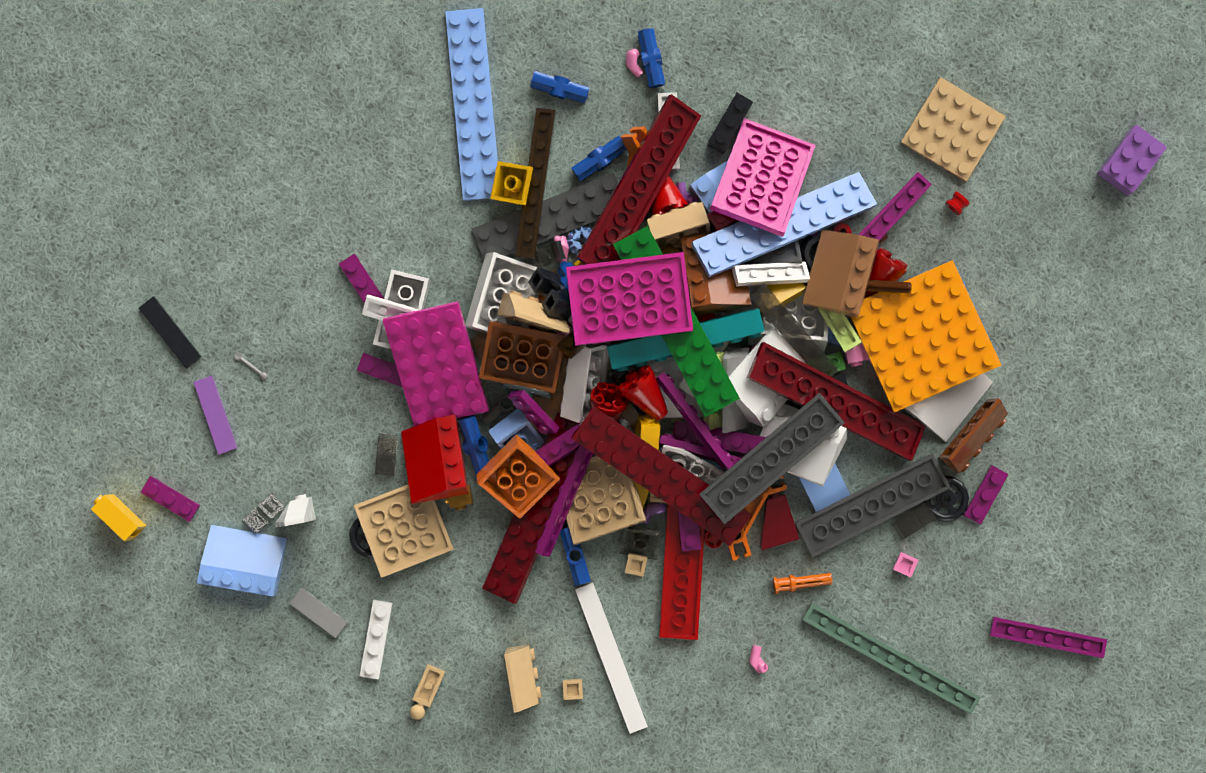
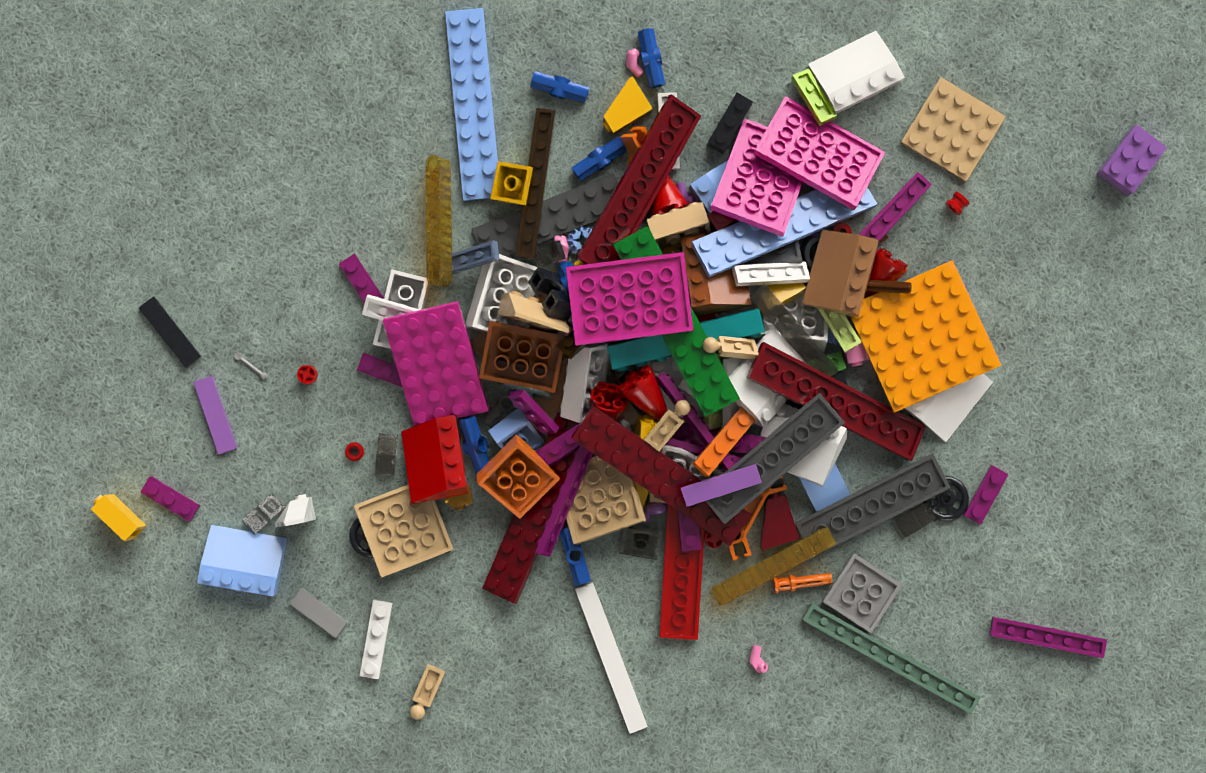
tan slope [504,644,542,713] -> none
tan plate [563,679,583,700] -> none
tan plate [624,553,647,577] -> none
bright pink plate [892,552,919,577] -> none
dark orange slope [938,398,1008,473] -> none
none -> red wheel [297,365,318,384]
none -> red plate [345,442,364,461]
none -> clear yellow beam [425,155,452,288]
none -> sand blue tile [432,240,499,279]
none -> yellow slope [602,76,653,135]
none -> tan plate [644,400,690,452]
none -> medium lavender tile [681,464,762,507]
none -> orange plate [692,407,755,477]
none -> tan plate [703,336,758,360]
none -> clear yellow beam [711,526,837,606]
none -> plate [753,96,885,210]
none -> lime plate [791,69,837,126]
none -> white slope [808,31,905,114]
none -> light grey plate [822,553,902,633]

